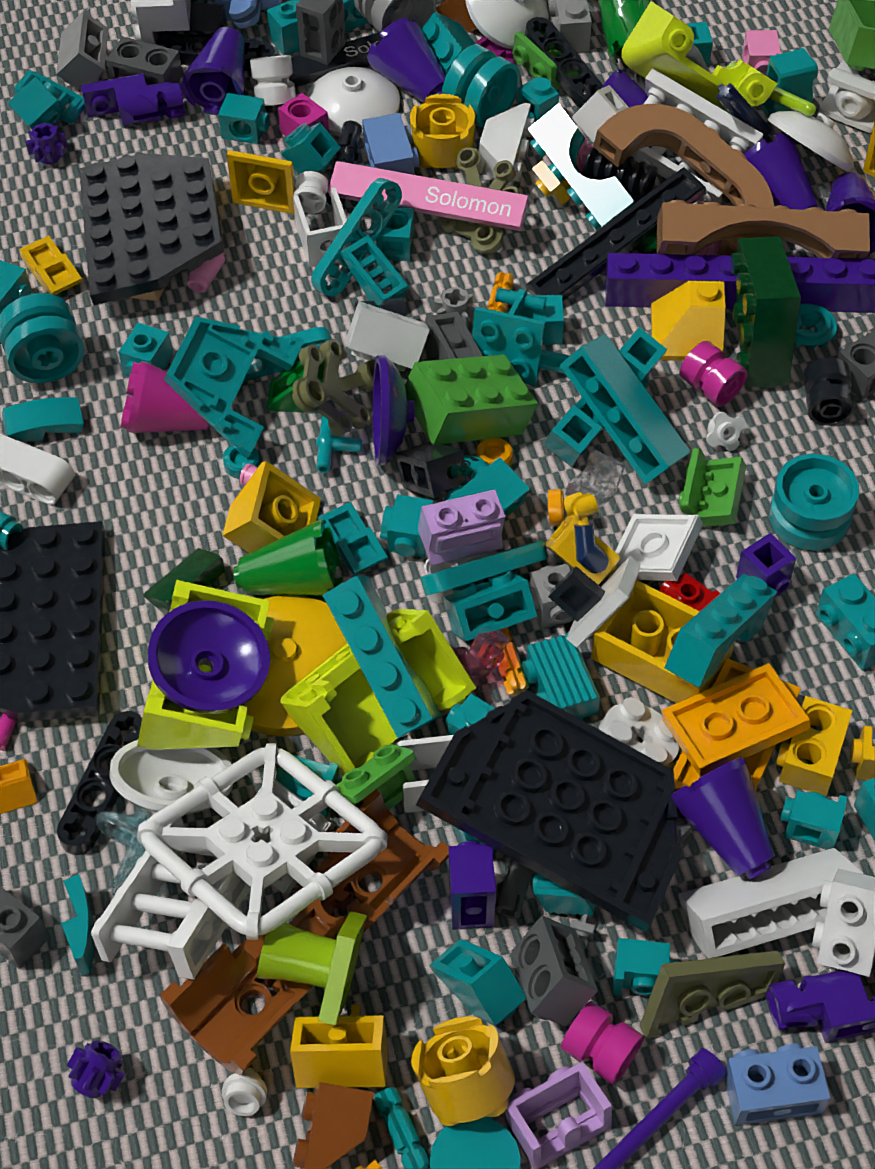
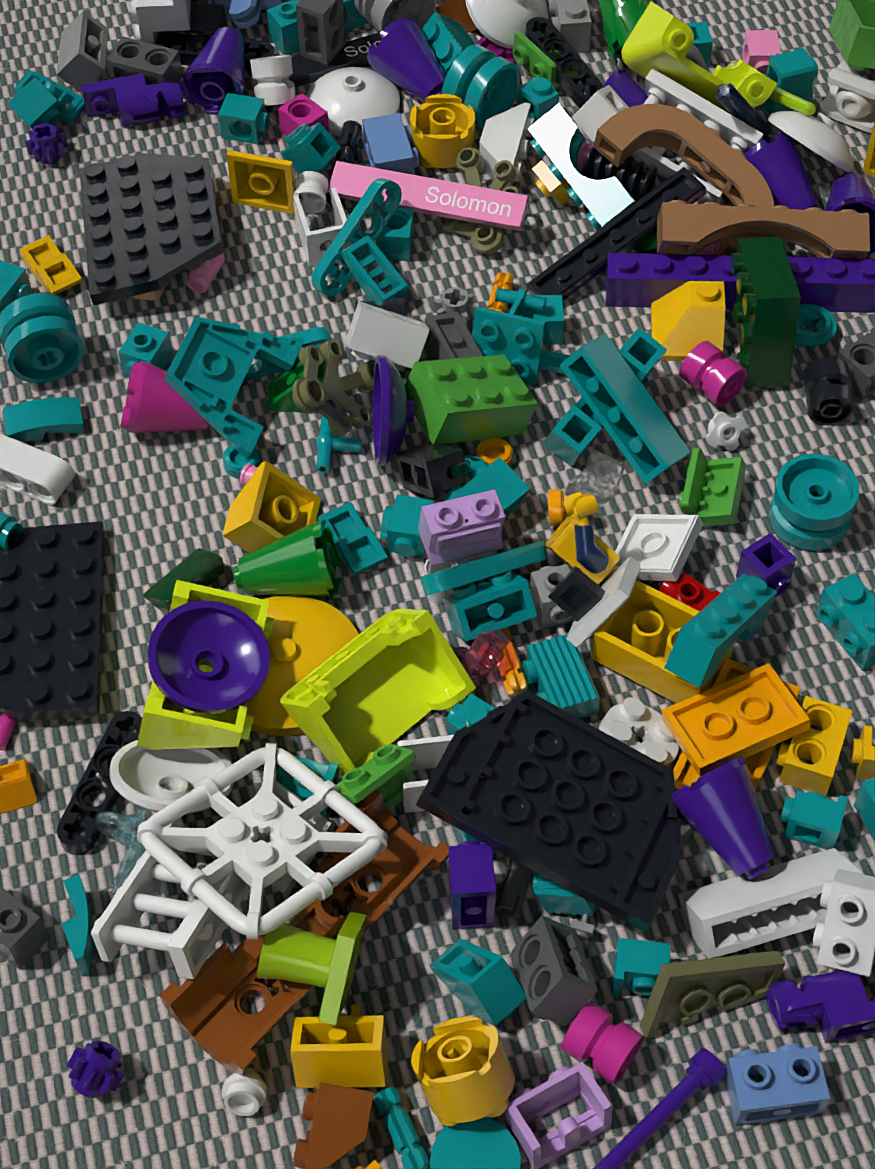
teal arch [322,575,442,738] -> none

